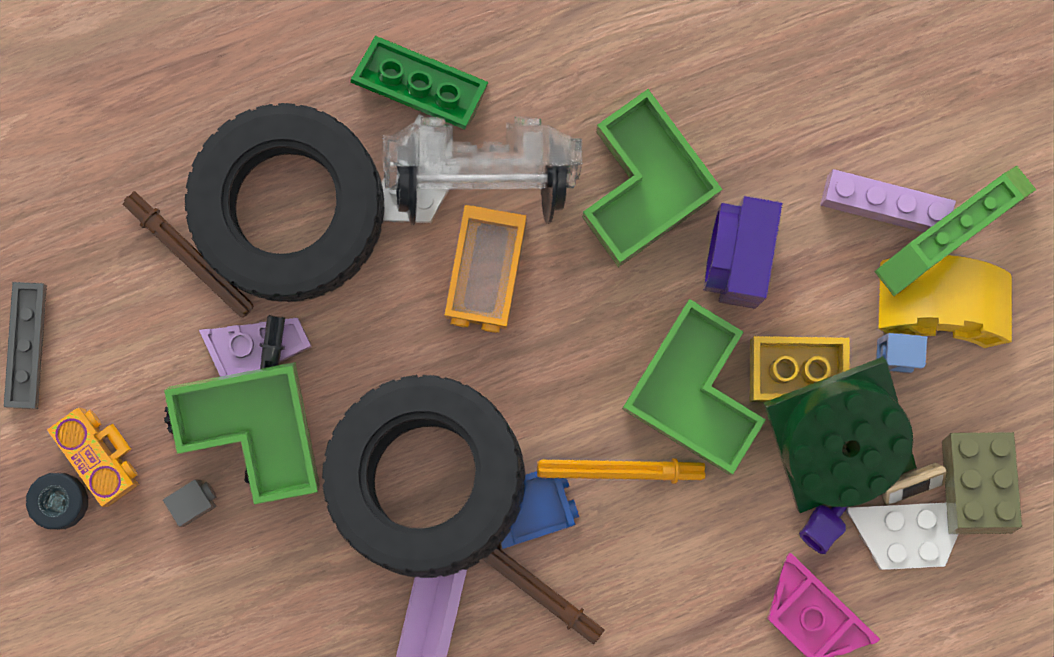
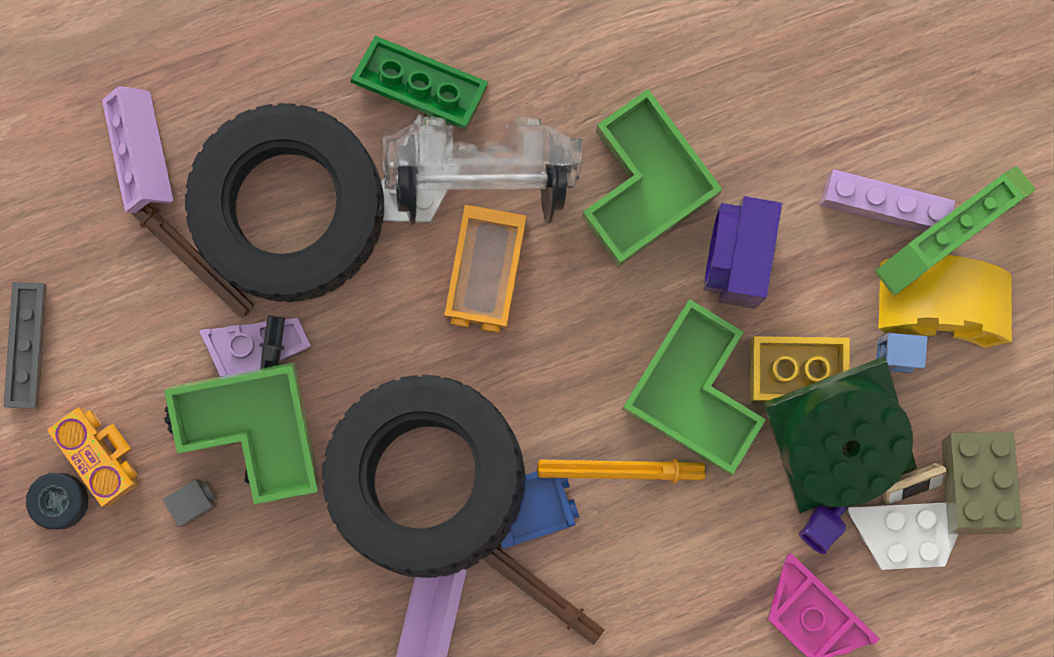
none -> lavender panel [102,86,173,213]

